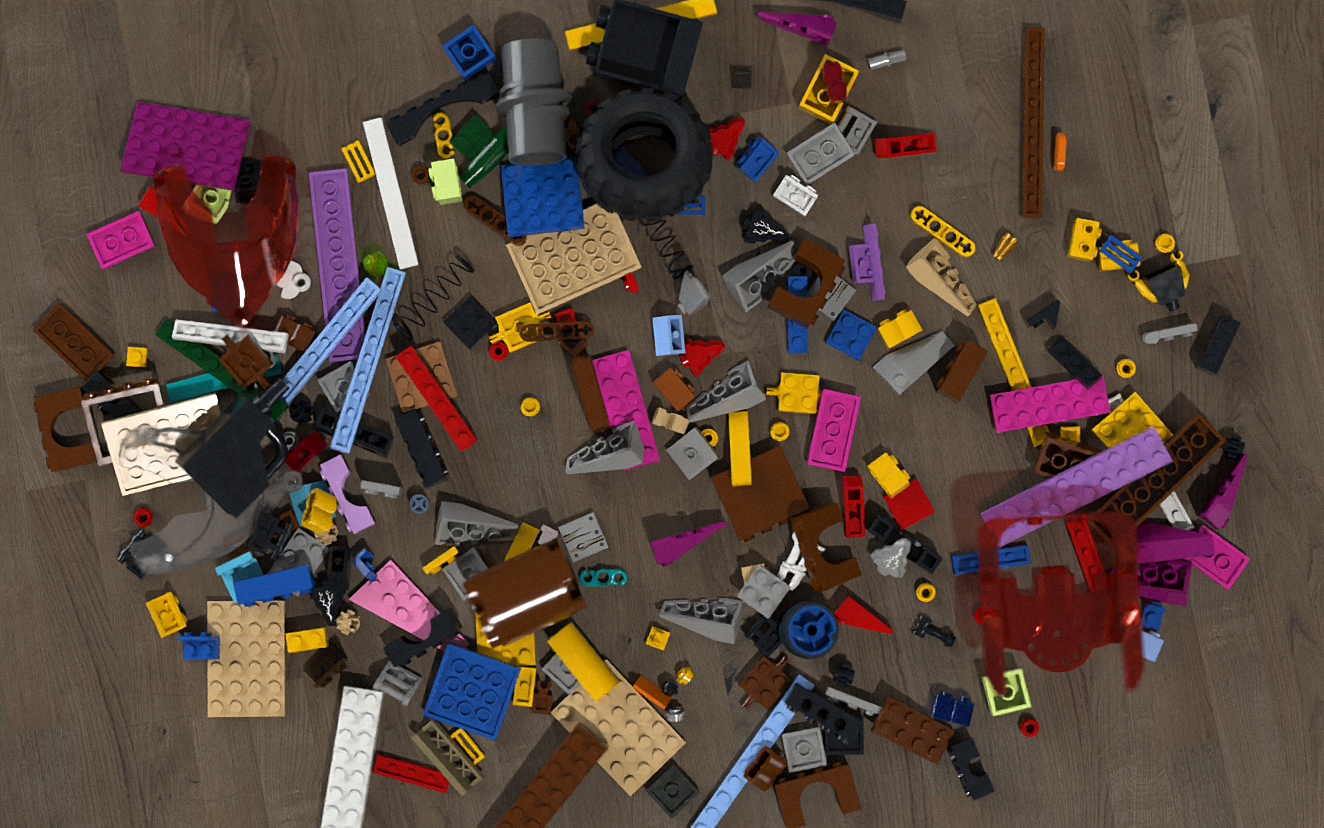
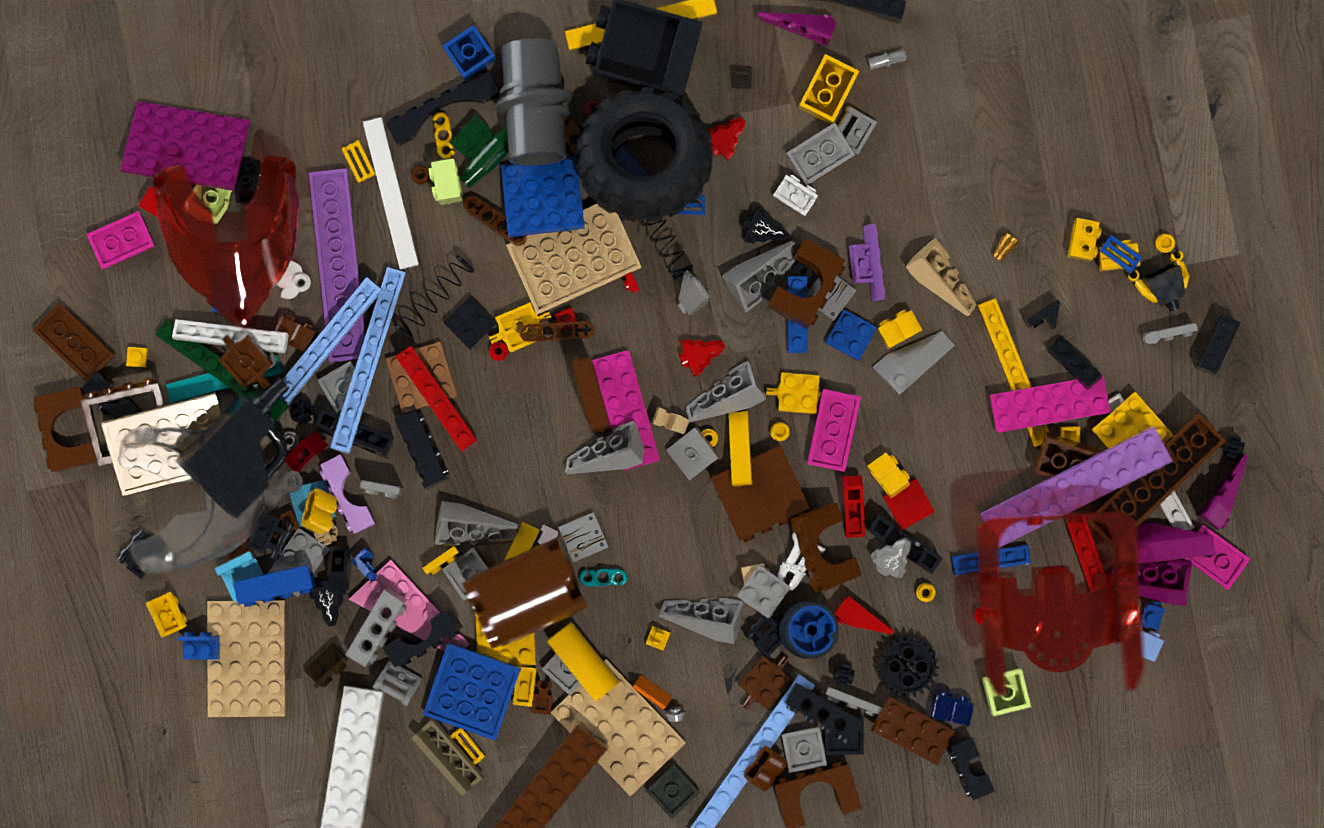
red plate [134,508,153,527] -> none
yellow brick [286,627,329,653] -> none
tan gear [336,610,360,635] -> none
clear neon green cone [363,251,388,277] -> none
red tile [372,754,450,793] -> none
sand blue wheel [409,494,430,514] -> none
yellow plate [521,397,540,417] -> none
reddish brown panel [558,331,589,358] -> none
magenta wedge [651,521,726,567] -> none
light blue brick [653,315,685,356] -> none
dark orange brick [653,368,696,412] -> none
black plate [660,680,679,697] -> none
yellow plate [677,666,694,685] -> none
blue bracket [734,136,780,183] -> none
dark red brick [822,61,847,105] -> none
red slope [874,133,937,158] -> none
yellow beam [911,206,975,257] -> none
black hinge [912,616,957,648] -> none
reddish brown brick [936,340,988,403] -> none
red plate [1020,718,1039,737] -> none
reddish brown plate [1022,27,1045,218] -> none
orange tile [1053,133,1067,171] -> none
yellow plate [1116,359,1136,378] -> none
none -> light grey brick [346,587,408,667]
none -> black gear [876,635,939,698]

